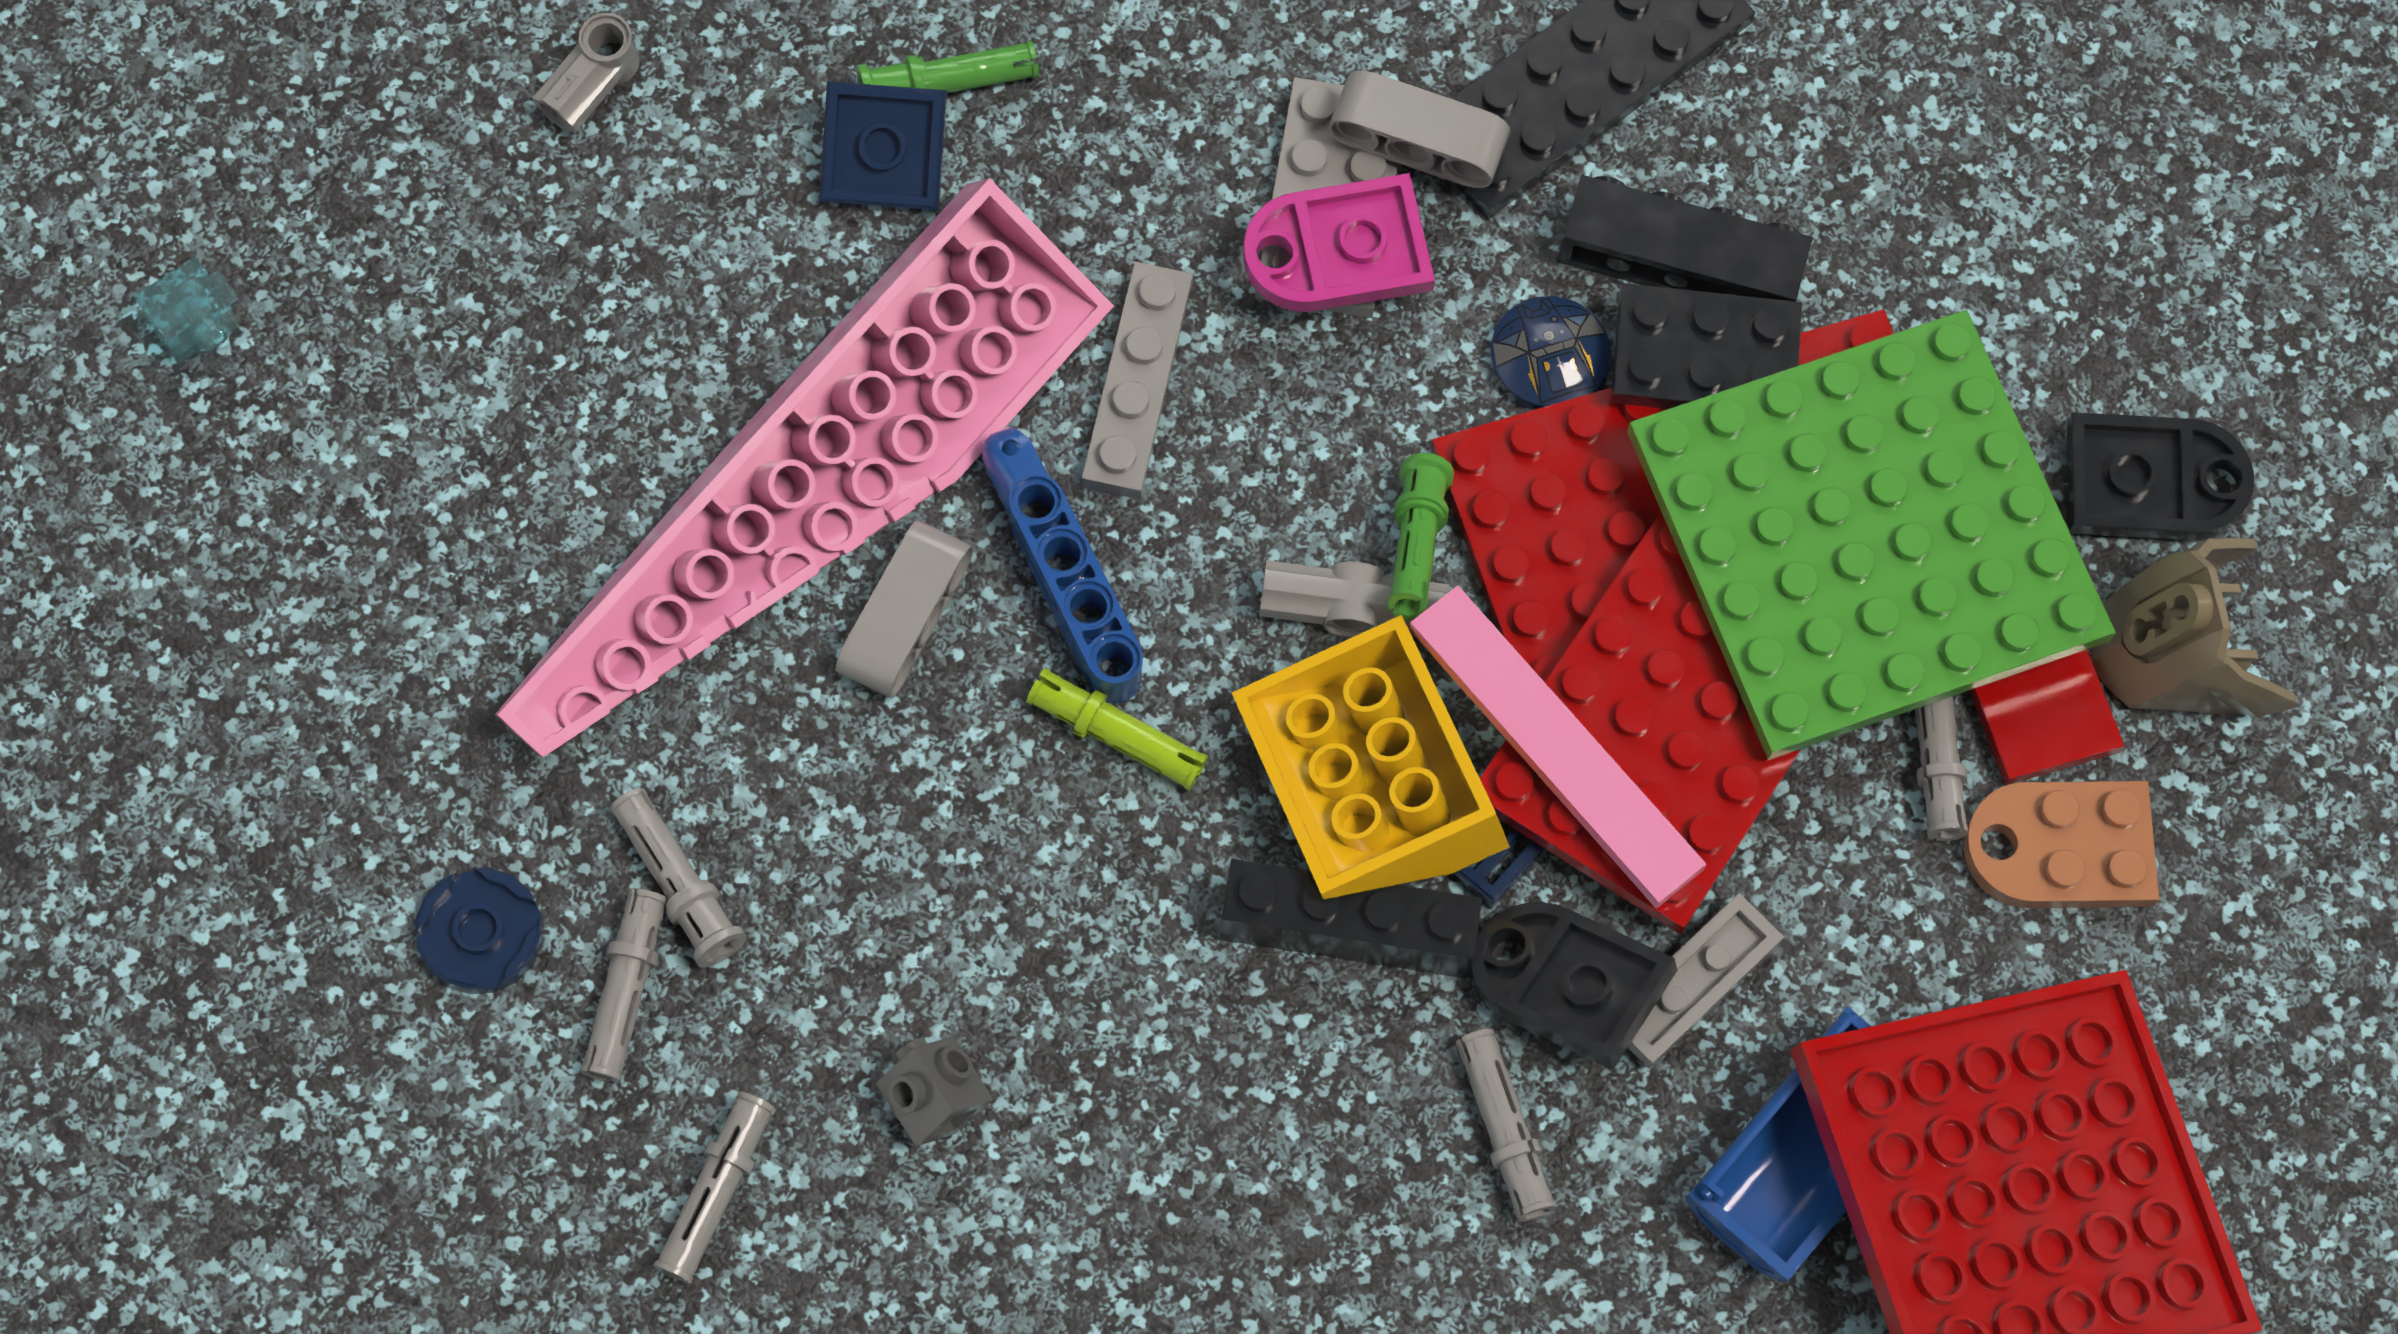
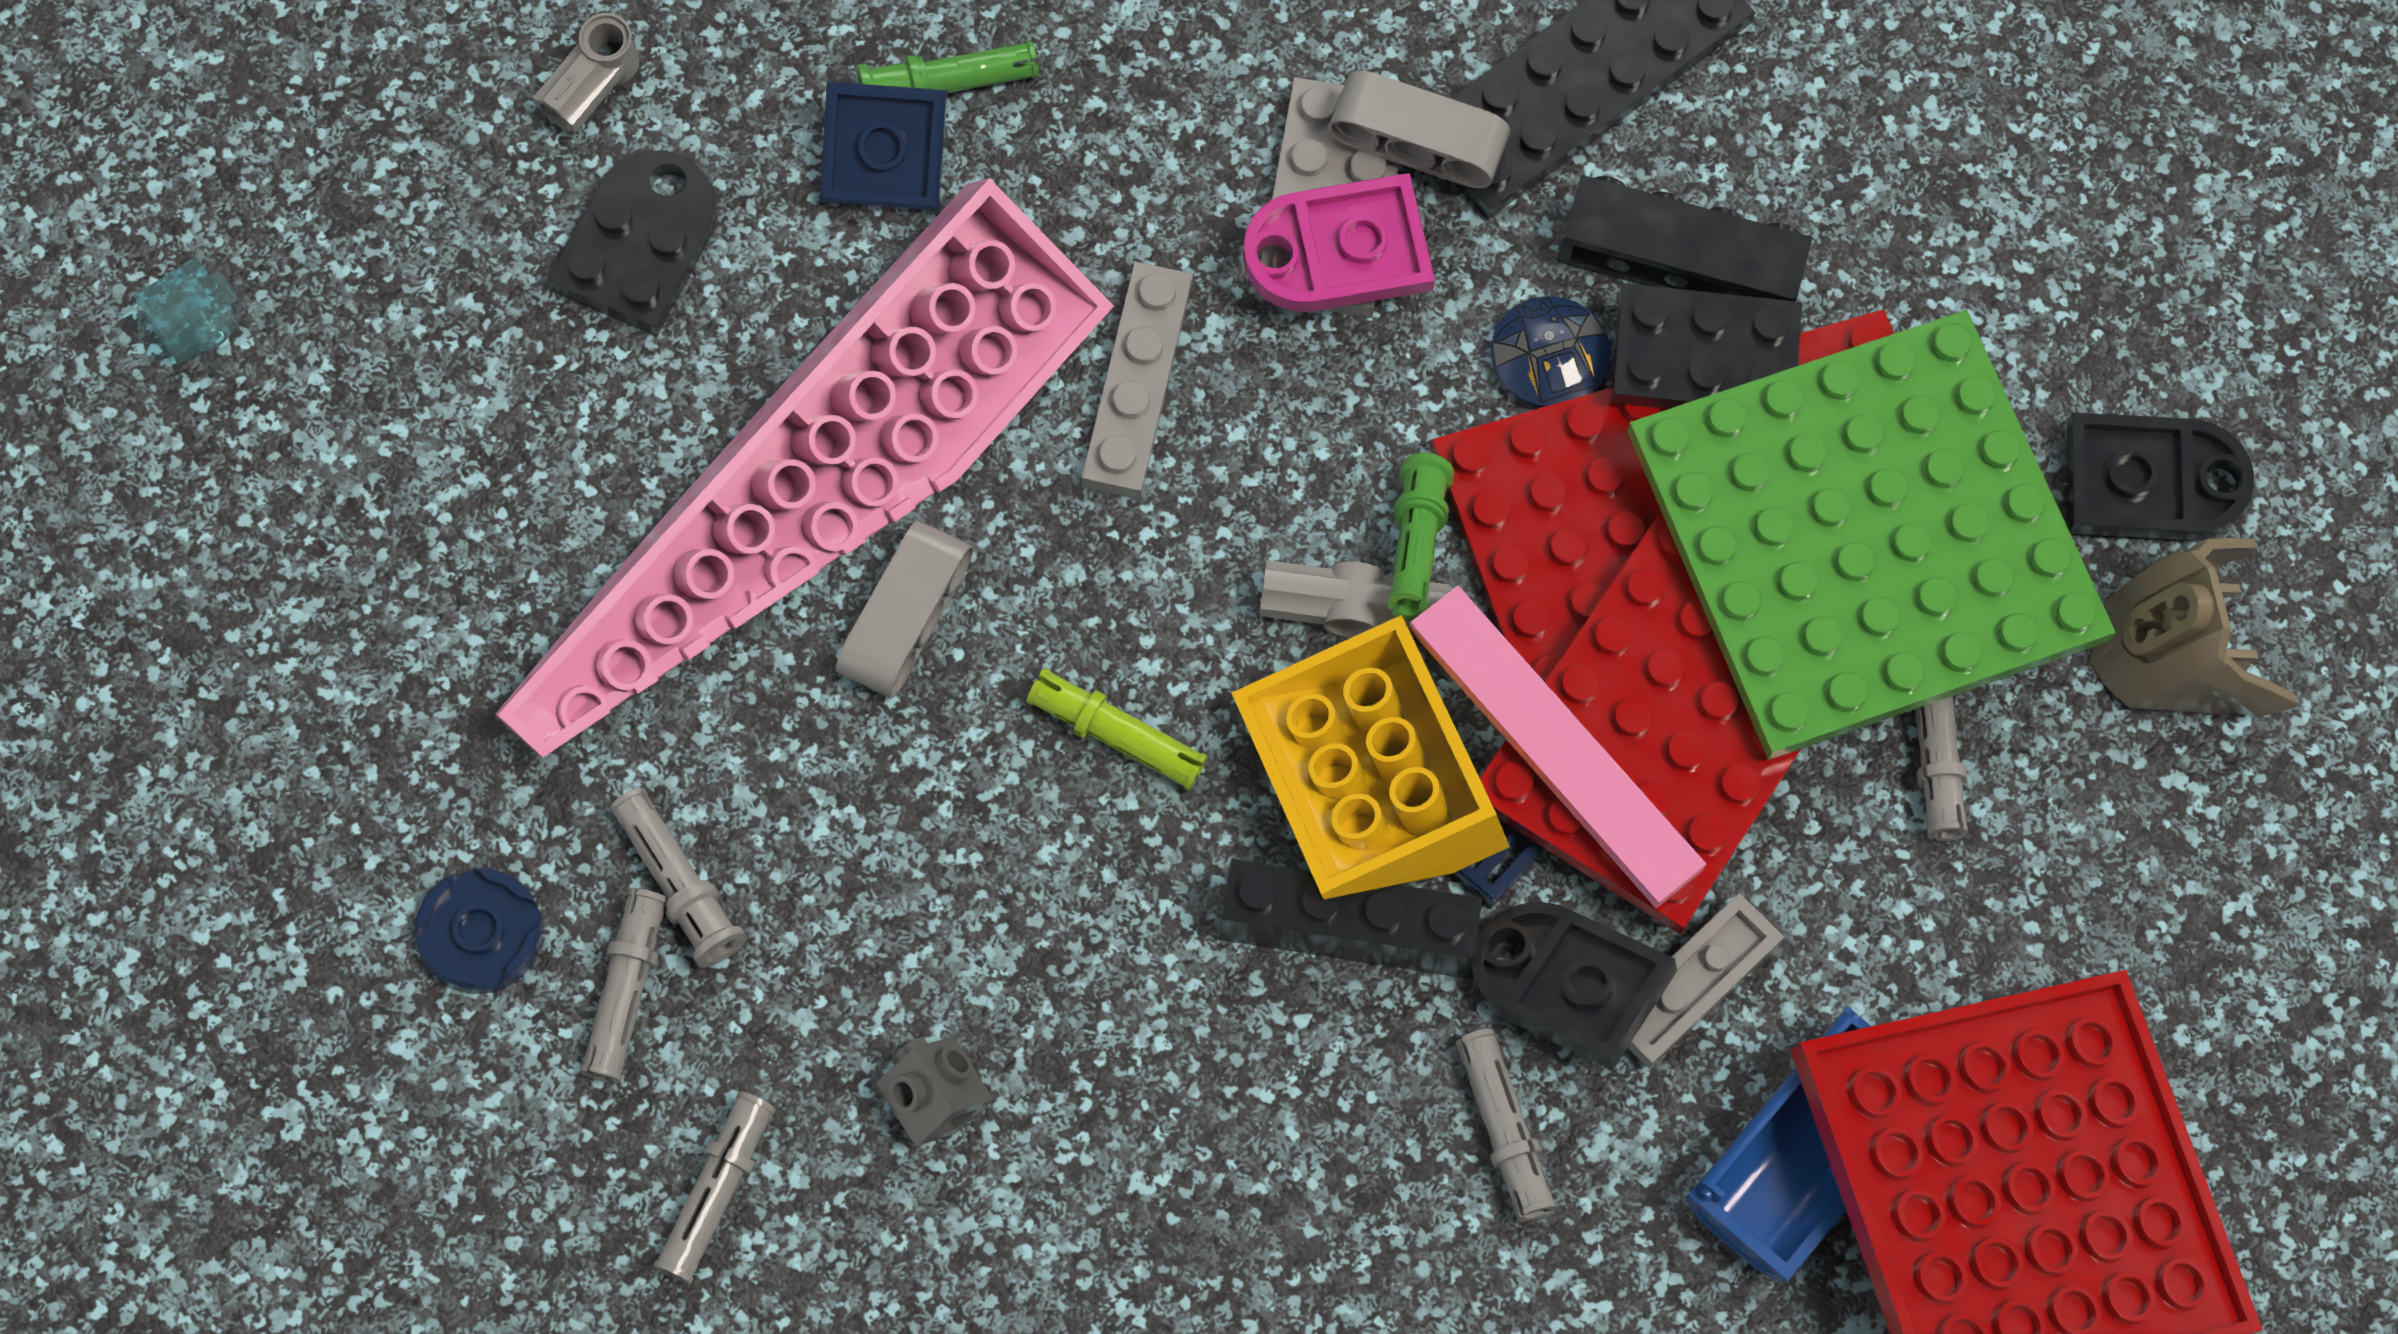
blue piece [982,427,1143,704] -> none
nougat plate [1963,781,2160,908] -> none
red tile [1969,649,2125,786] -> none
none -> black plate [547,150,716,336]

